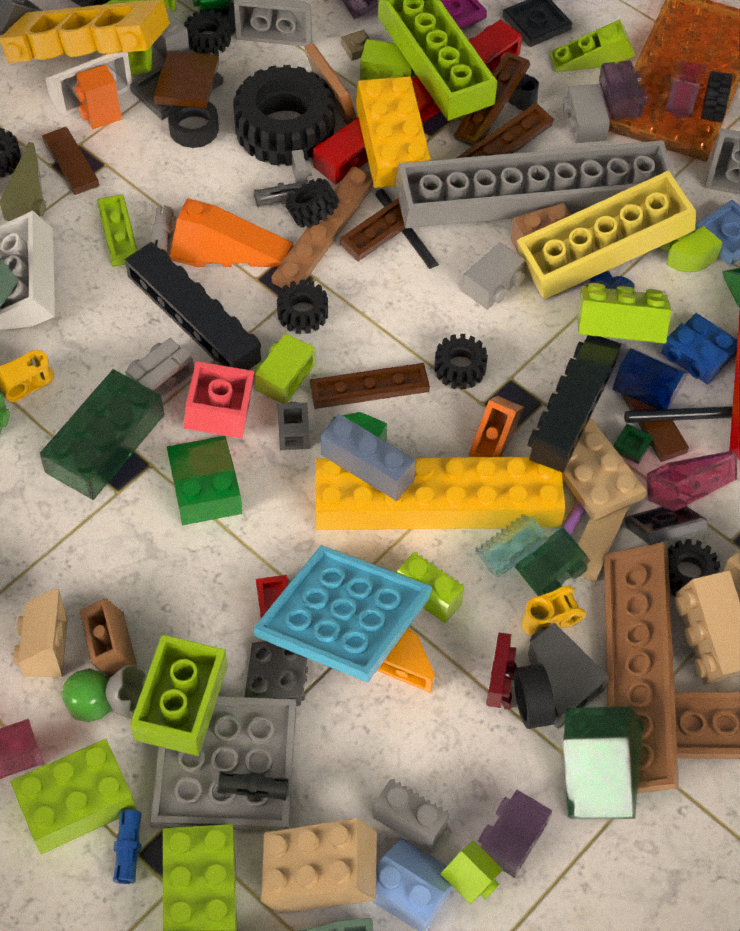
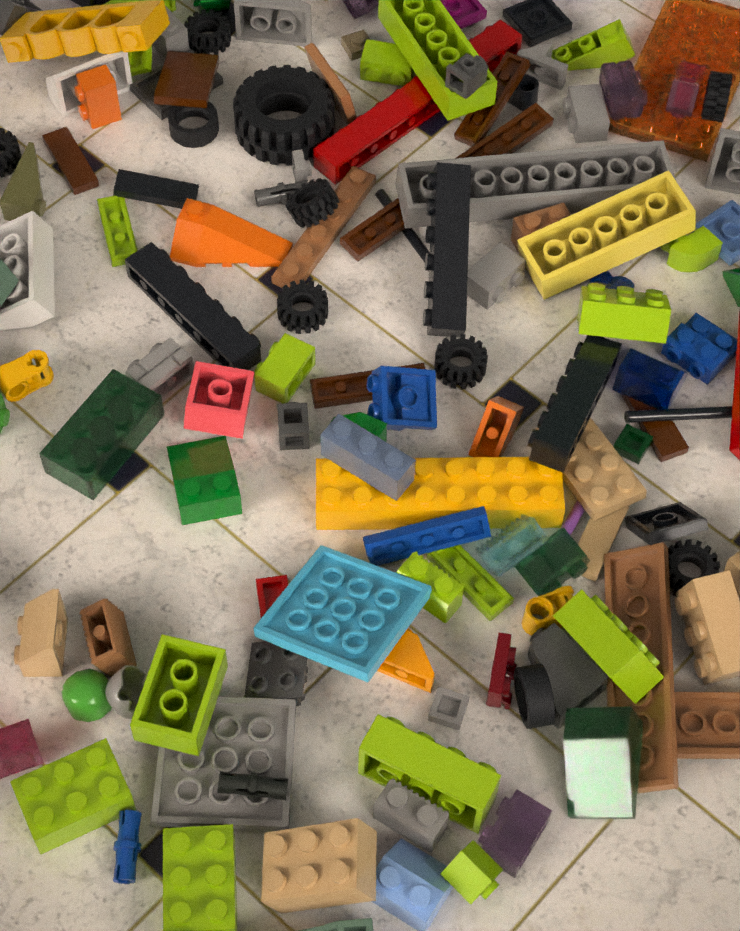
light grey pin [150,205,174,252] -> none
yellow brick [355,76,431,188] -> none
clear pink slope [647,451,737,511] -> none
none -> black tile [113,169,199,209]
none -> lime brick [358,714,501,834]
none -> blue plate [363,506,492,566]
none -> blue plate [367,366,437,431]
none -> black brick [423,162,471,338]
none -> lime tile [427,545,514,621]
none -> light grey plate [428,687,470,730]
none -> dark grey brick [445,53,488,99]
none -> light grey slope [517,43,568,90]
none -> lime brick [553,589,664,704]

